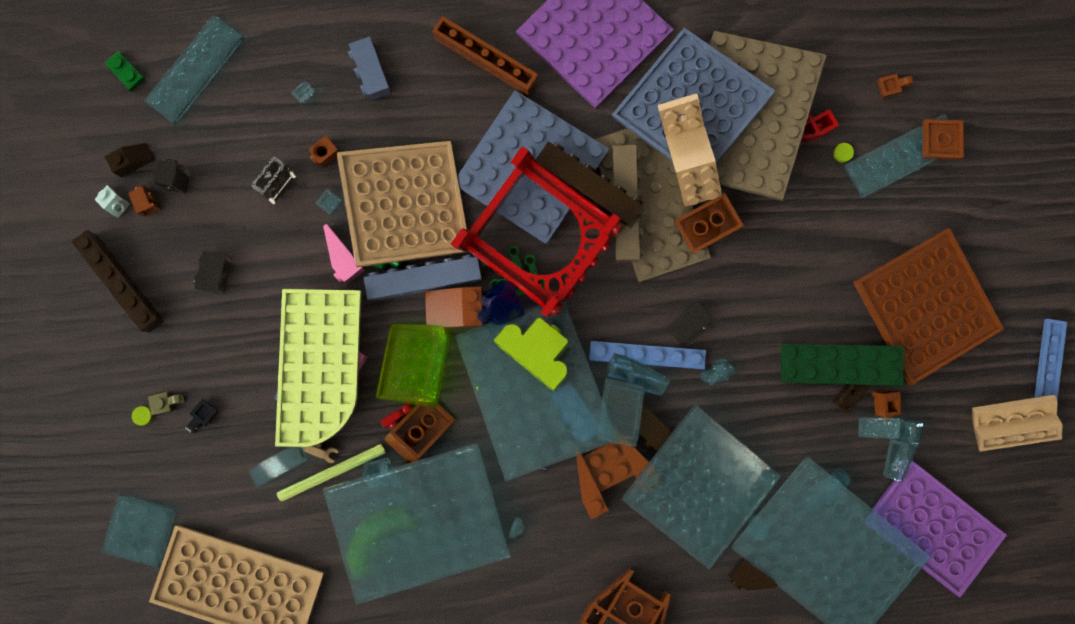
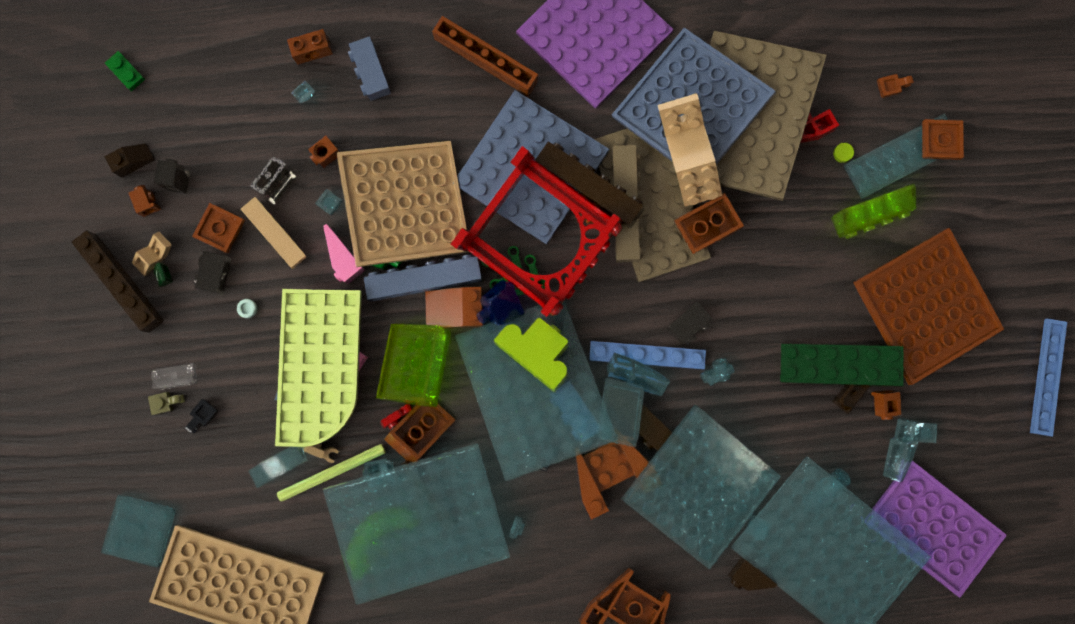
light aqua bracket [95,185,130,218] -> none
lime tile [132,406,154,426] -> none
clear light blue plate [144,14,244,124] -> none
clear light blue plate [858,418,901,439] -> none
tan slope [972,395,1063,451] -> none
none -> tan slope [132,232,172,276]
none -> clear hinge [152,363,198,390]
none -> dark green slope [154,262,173,287]
none -> dark orange plate [192,203,245,254]
none -> light aqua tile [237,299,258,318]
none -> tan slope [241,197,307,269]
none -> dark orange brick [287,29,333,65]
none -> clear neon green slope [831,184,916,239]
none -> clear light blue plate [914,422,937,443]

